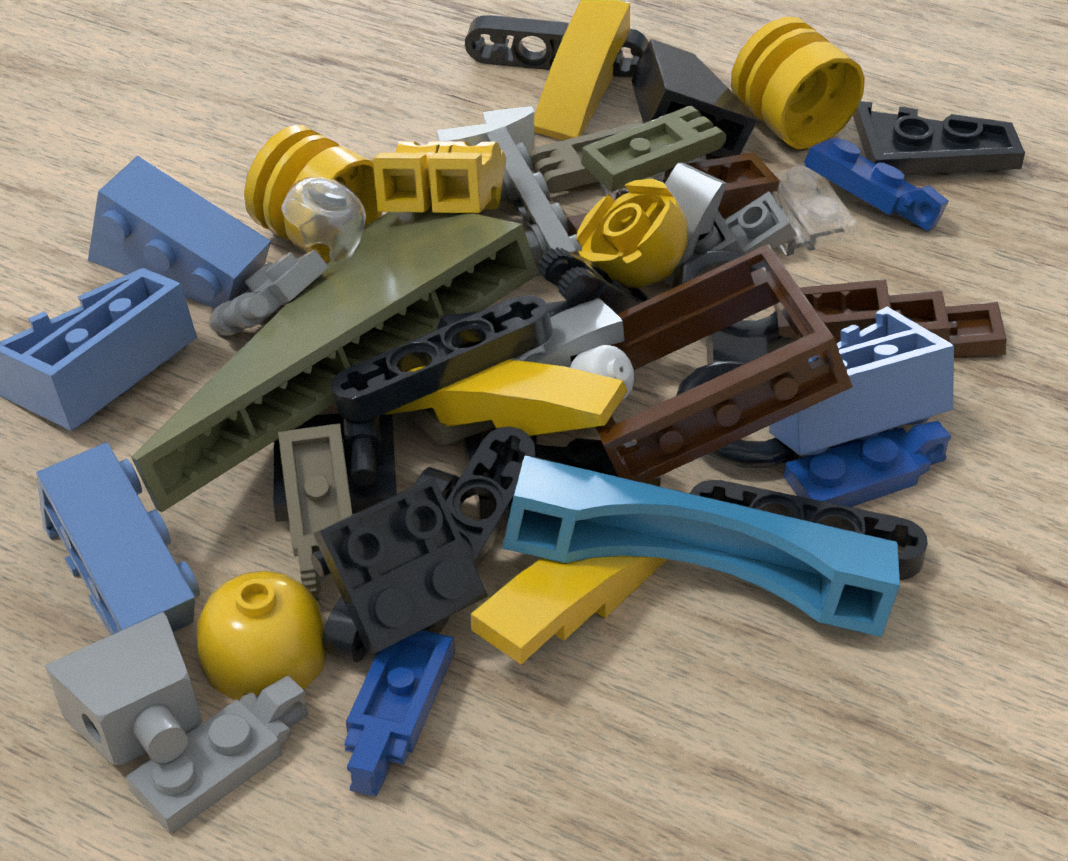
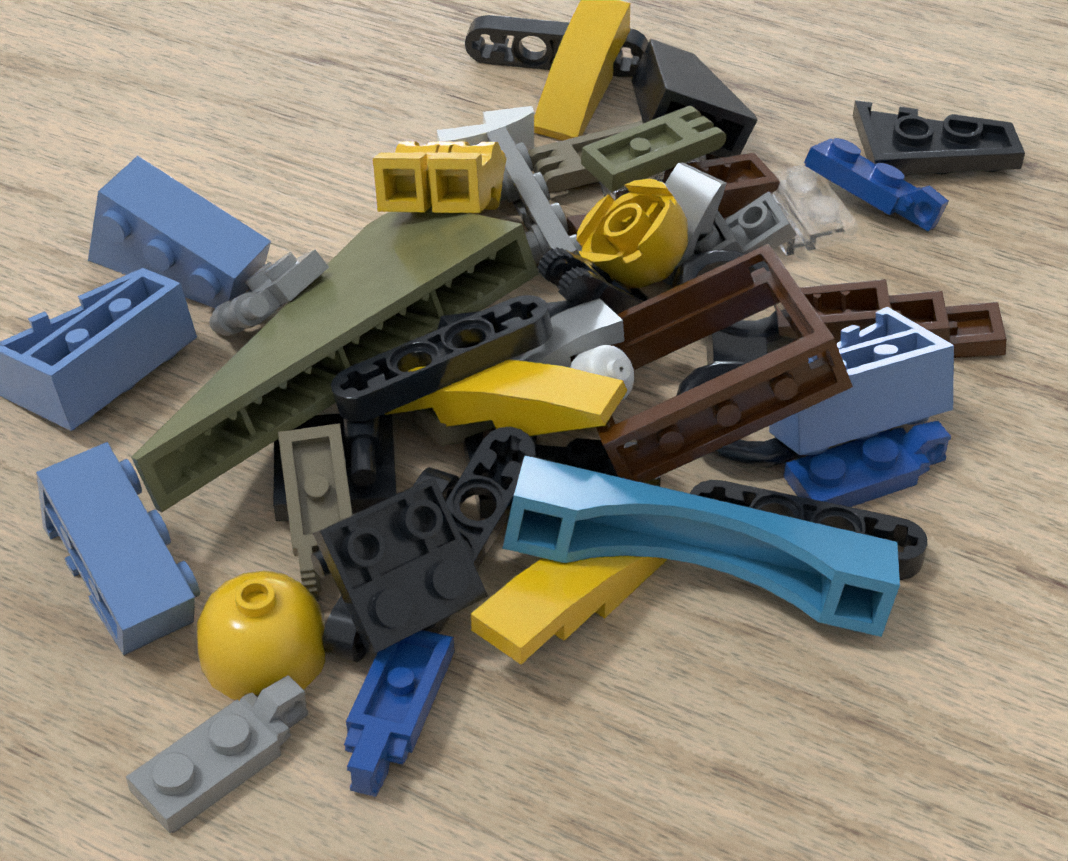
light grey torso [45,612,202,765] -> none
yellow wheel [244,124,382,262] -> none
clear hair [281,177,366,262] -> none
yellow wheel [731,17,865,149] -> none

